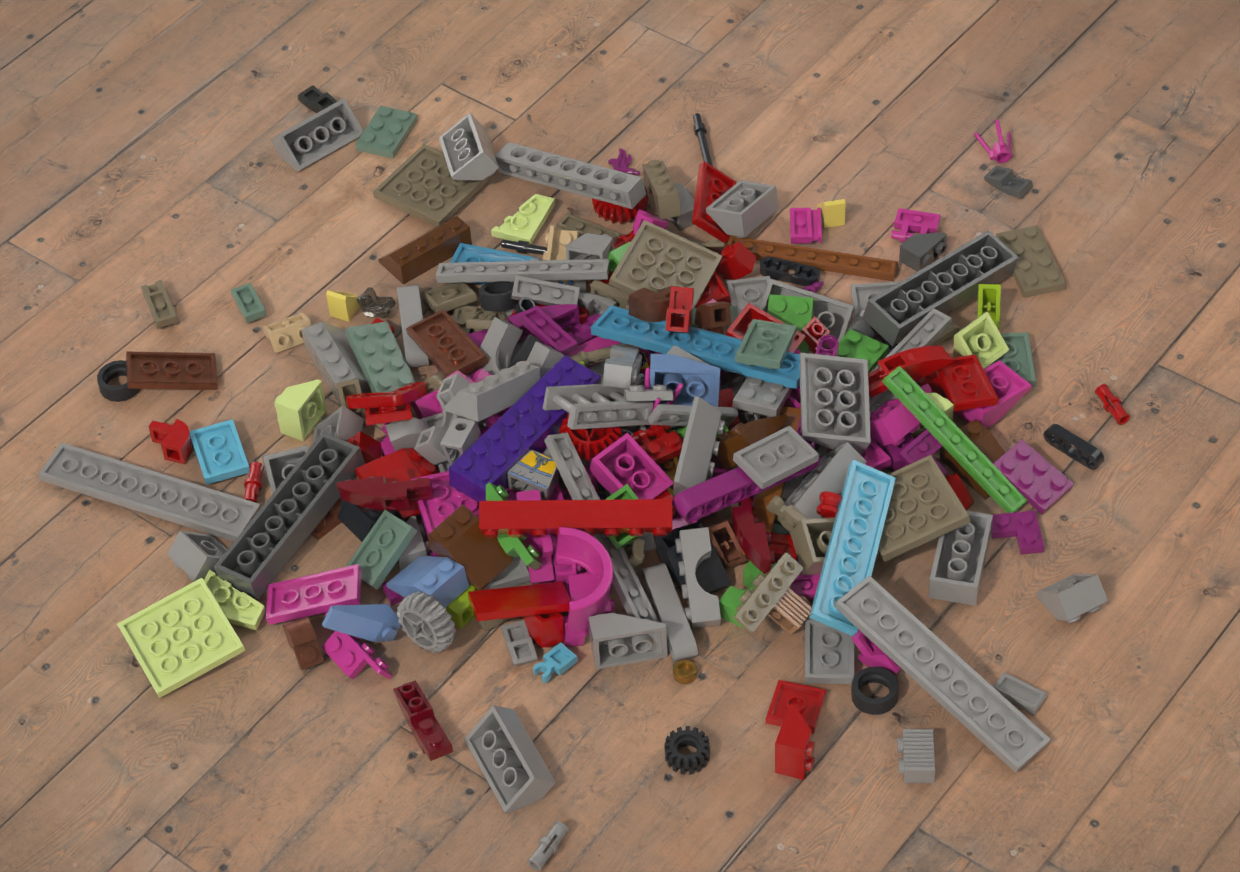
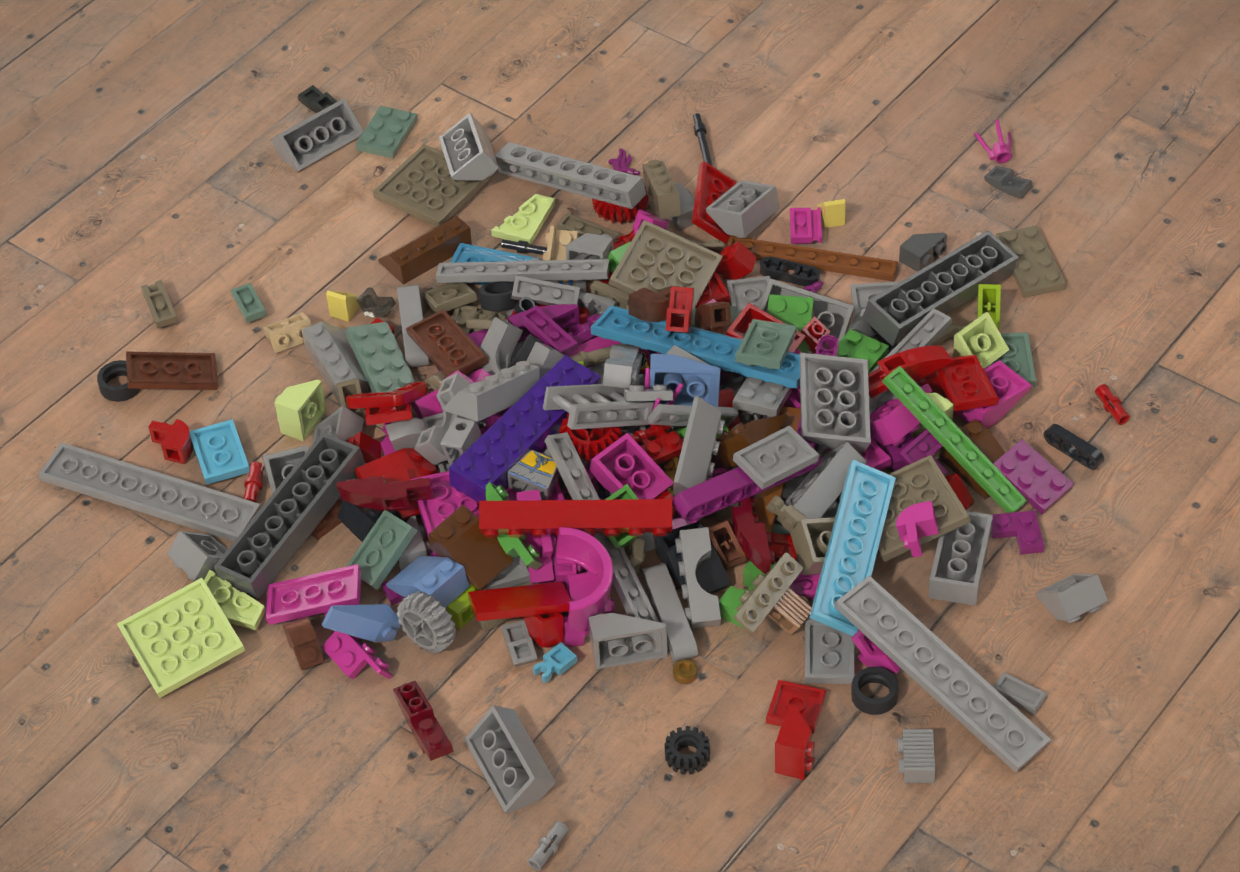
red wheel [816,491,842,518] -> none
dark pink plate [891,208,940,243] -> none
none -> dark pink brick [896,500,939,558]

